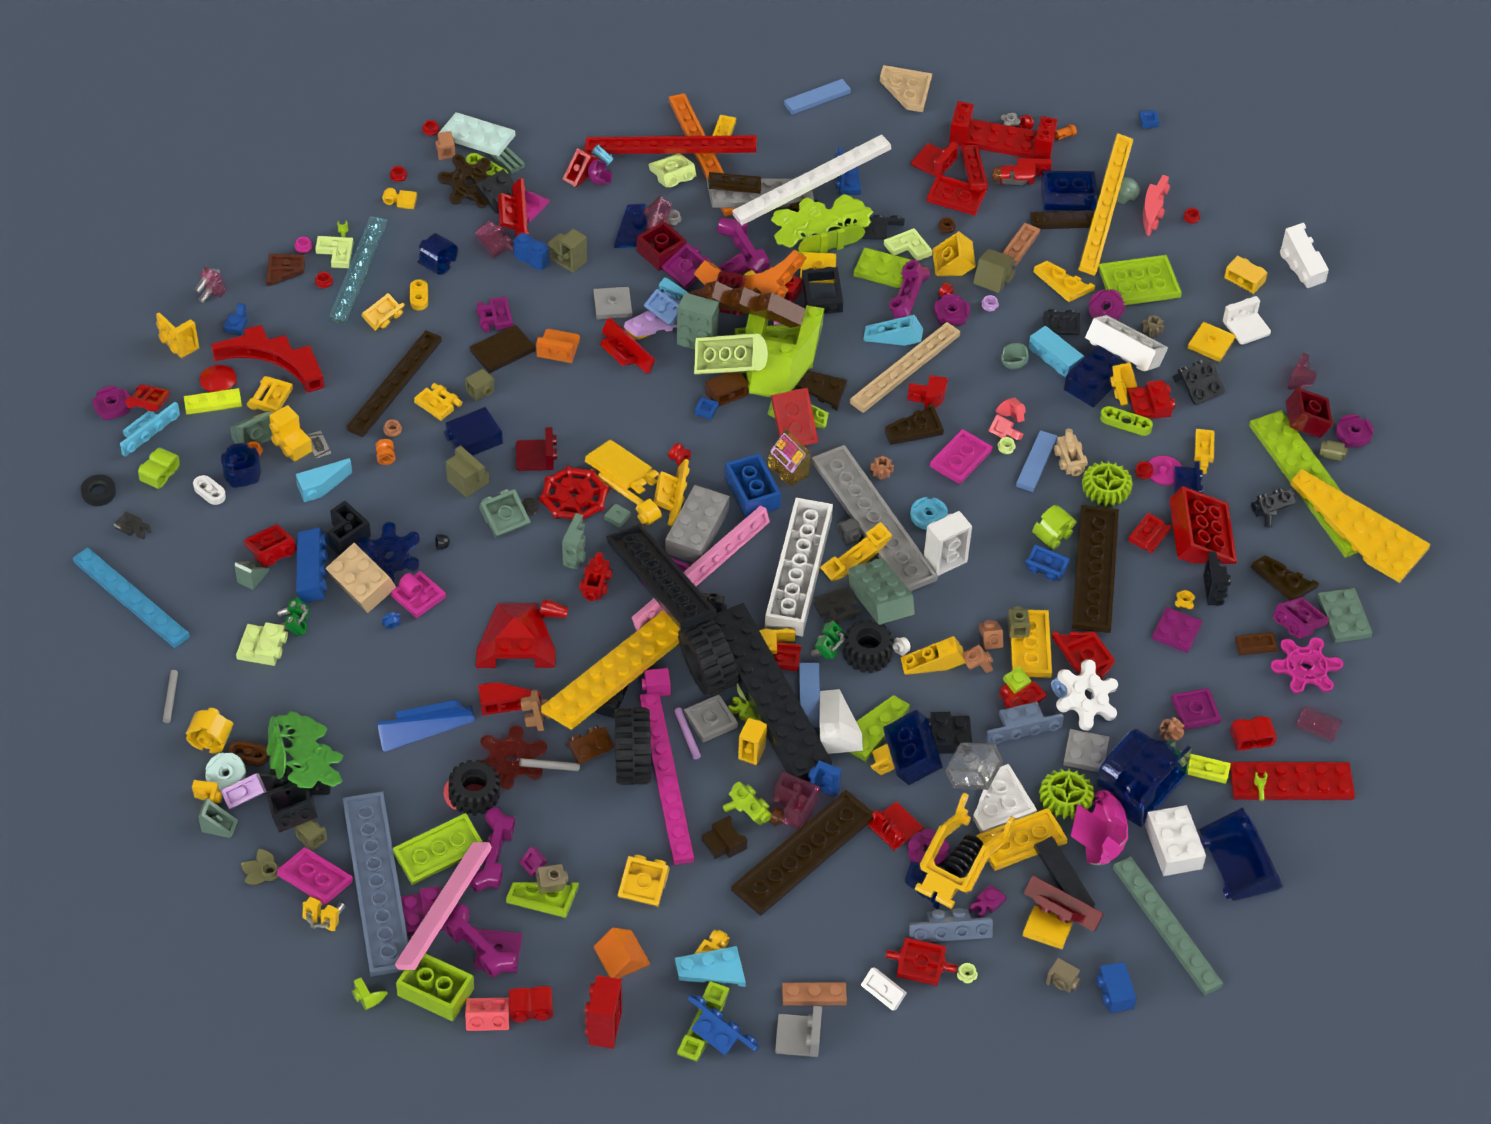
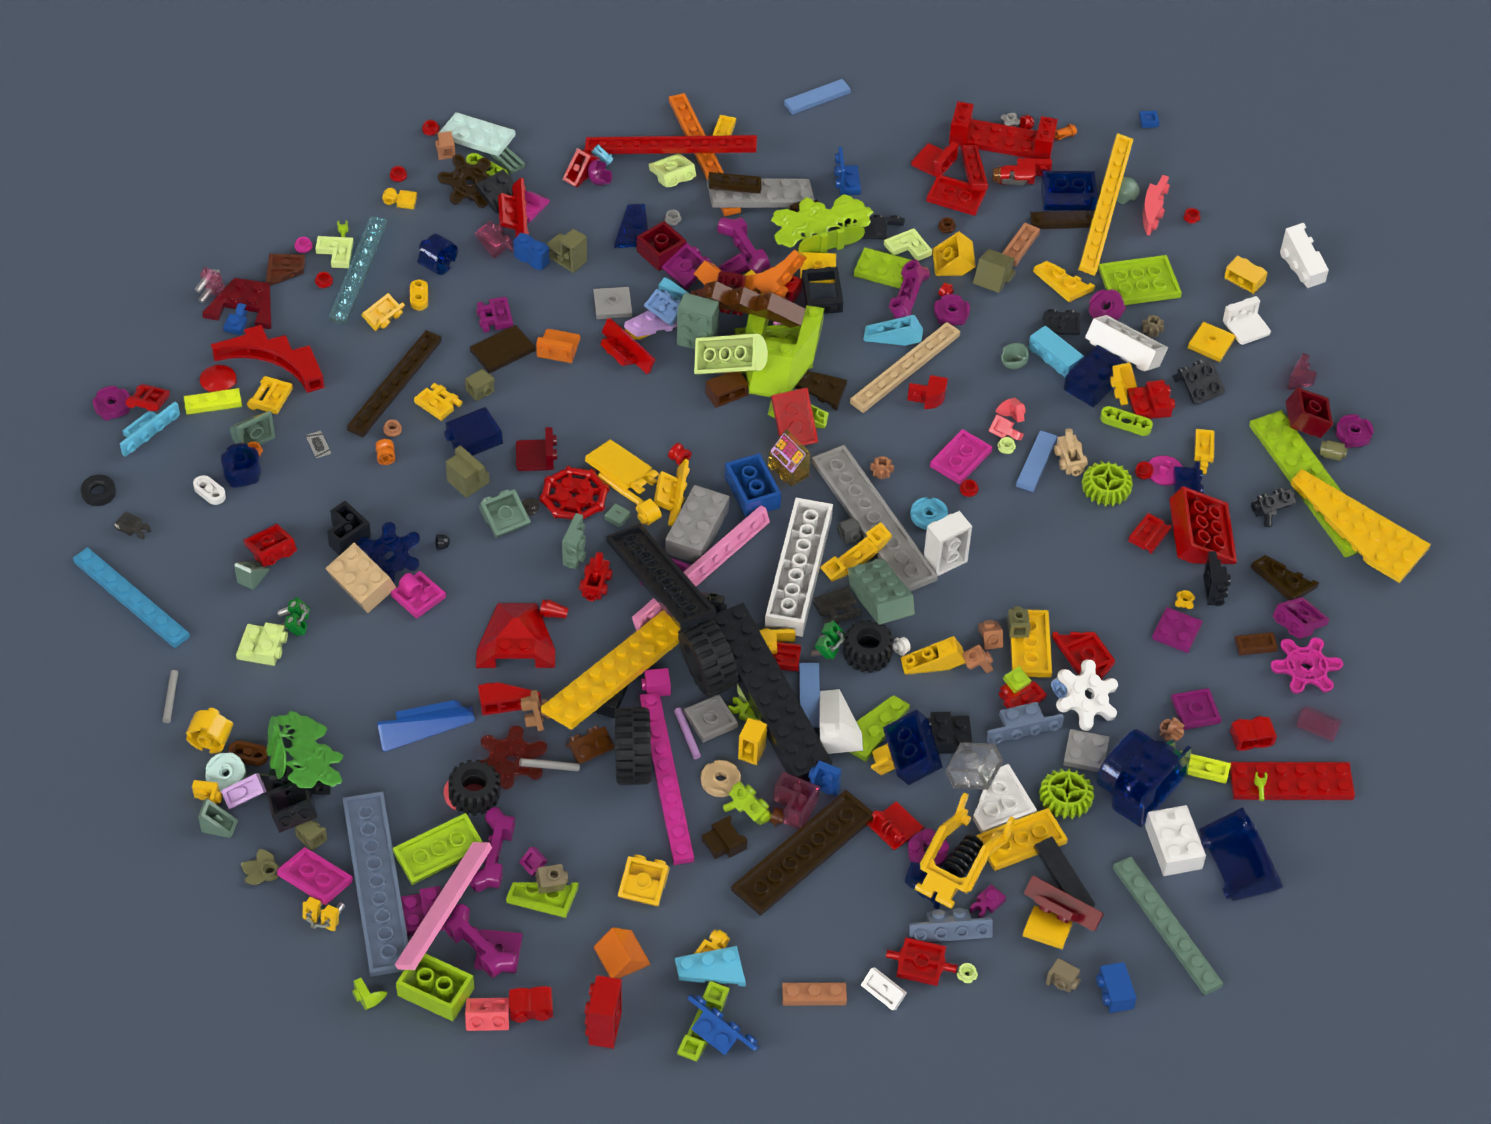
lime brick [138,447,180,489] -> none
yellow bracket [156,312,199,359] -> none
yellow brick [269,405,312,462] -> none
medium azure slope [296,458,352,502] -> none
blue brick [296,527,328,603] -> none
blue plate [381,612,401,629] -> none
clear pink slope [643,196,673,230] -> none
blue plate [695,397,719,420] -> none
white plate [732,134,891,226] -> none
light grey bracket [775,1006,822,1057] -> none
tan plate [880,65,932,112] -> none
dark brown wing [885,403,944,445] -> none
lavender plate [981,295,999,312] -> none
blue bracket [1025,544,1070,581] -> none
lime brick [1032,505,1077,550] -> none
dark pink animal [1071,790,1128,865] -> none
dark brown plate [1072,505,1119,633] -> none
sand green plate [1317,588,1373,643] -> none
none -> dark red wing [202,278,272,329]
none -> tan tile [701,760,741,797]
none -> red plate [960,479,978,497]

